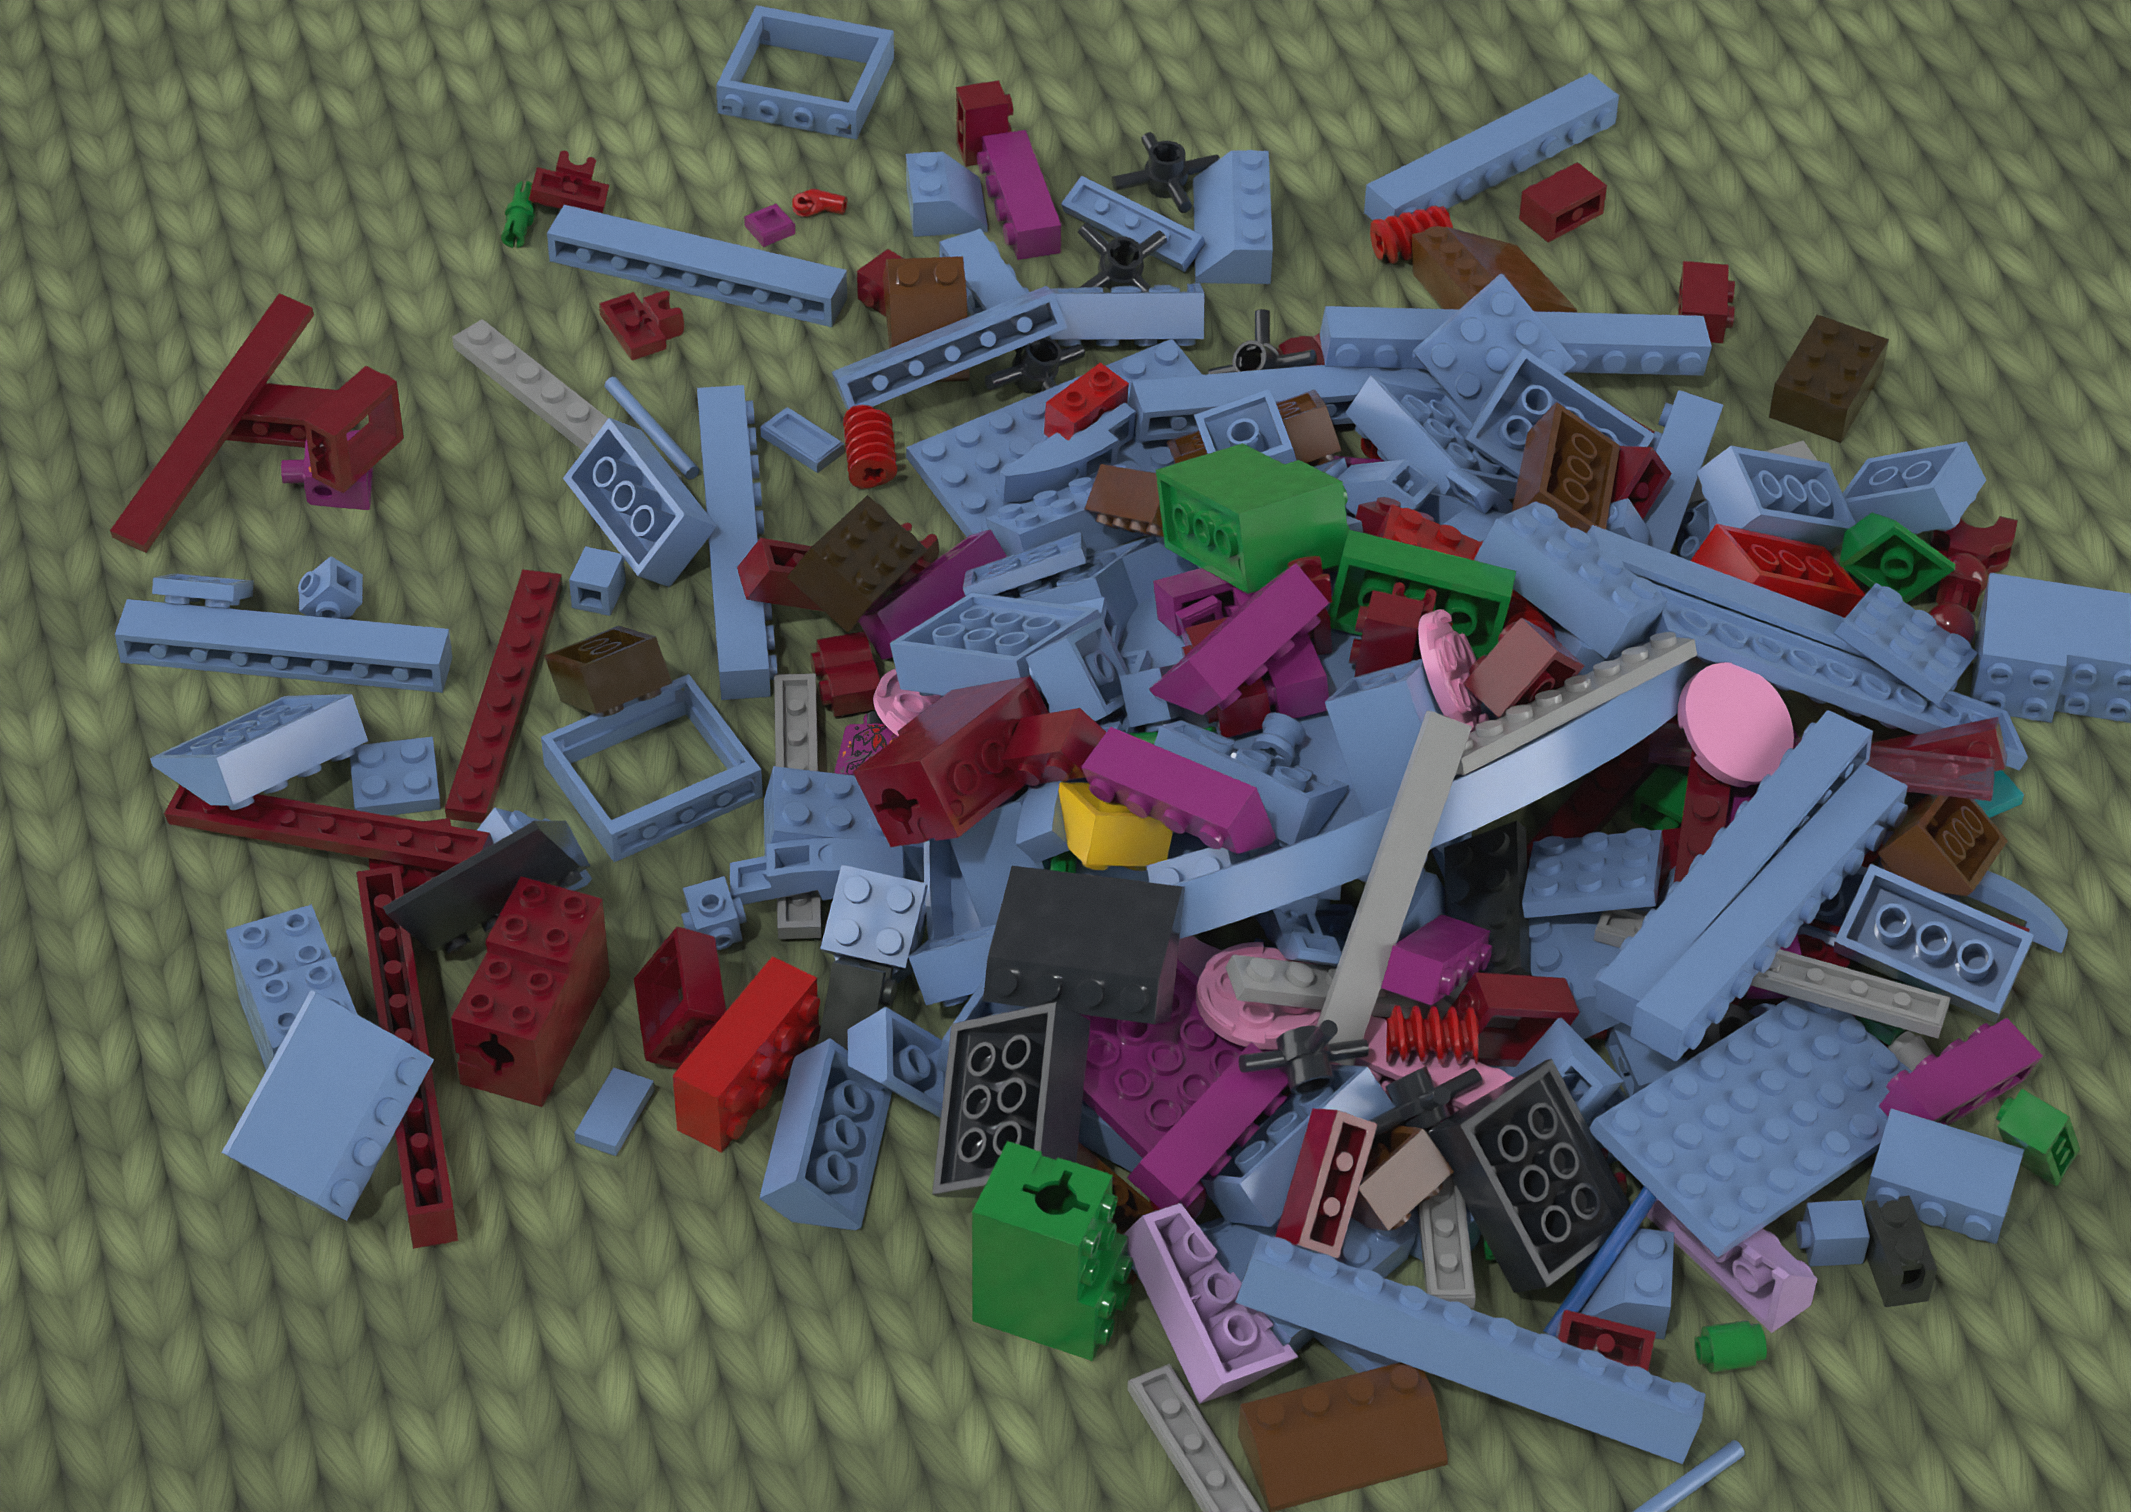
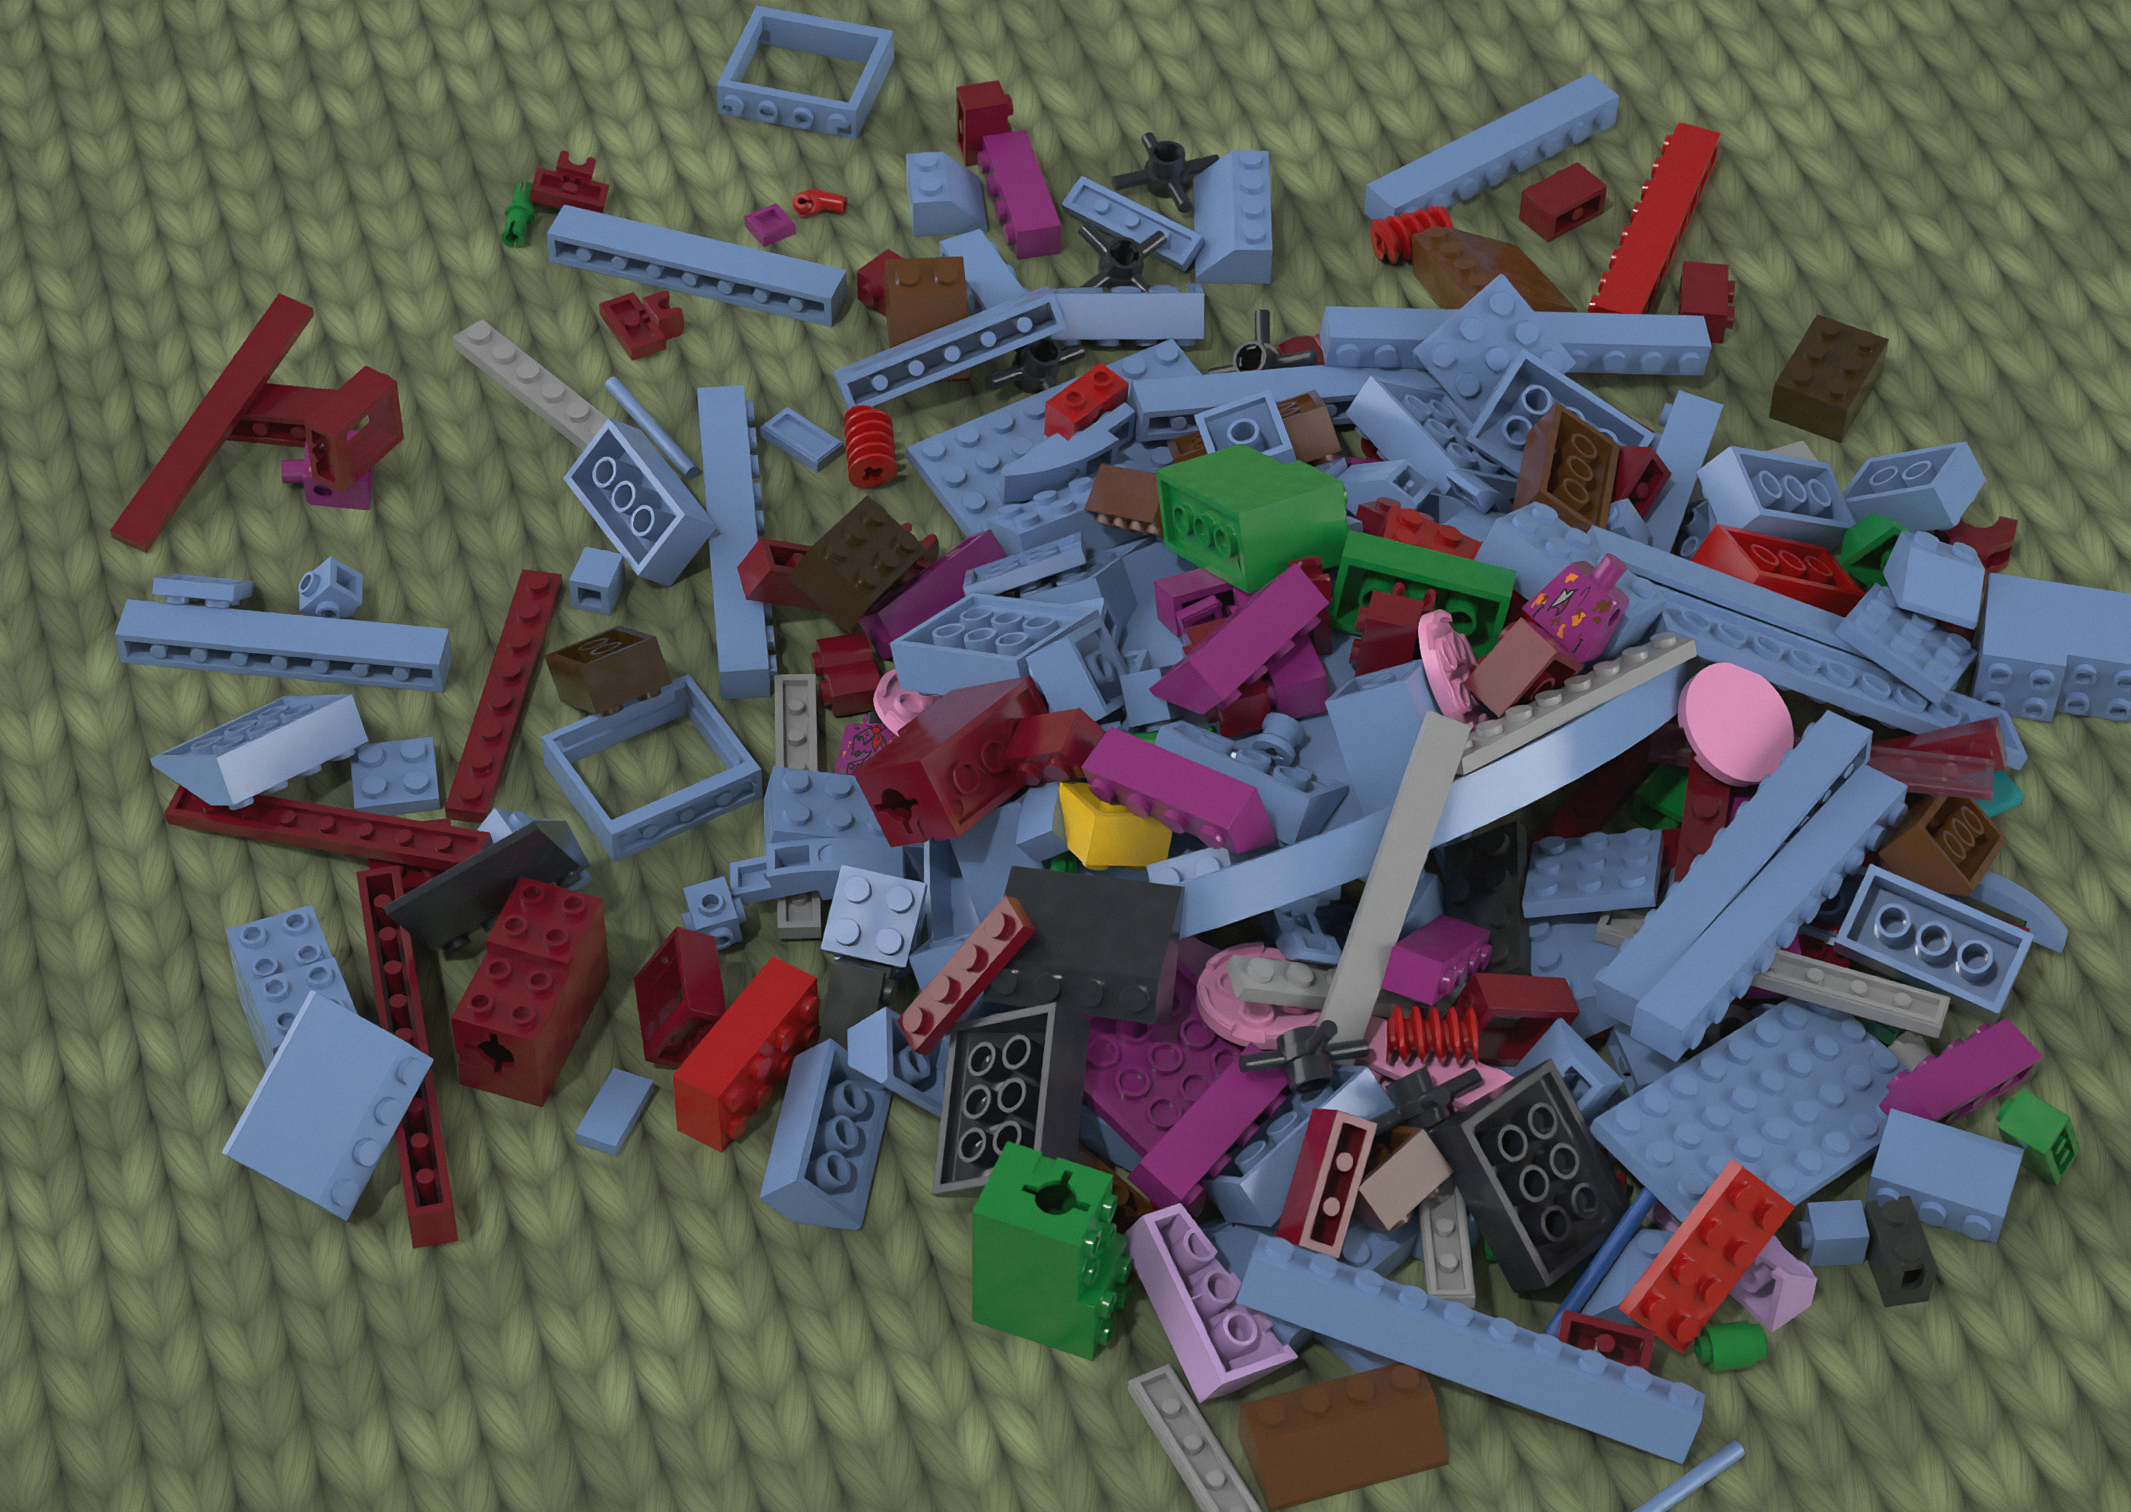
none -> dark red plate [897,895,1036,1056]
none -> magenta torso [1522,553,1629,662]
none -> red brick [1587,122,1721,314]
none -> red plate [1618,1158,1795,1354]
none -> medium blue slope [1883,530,1985,630]

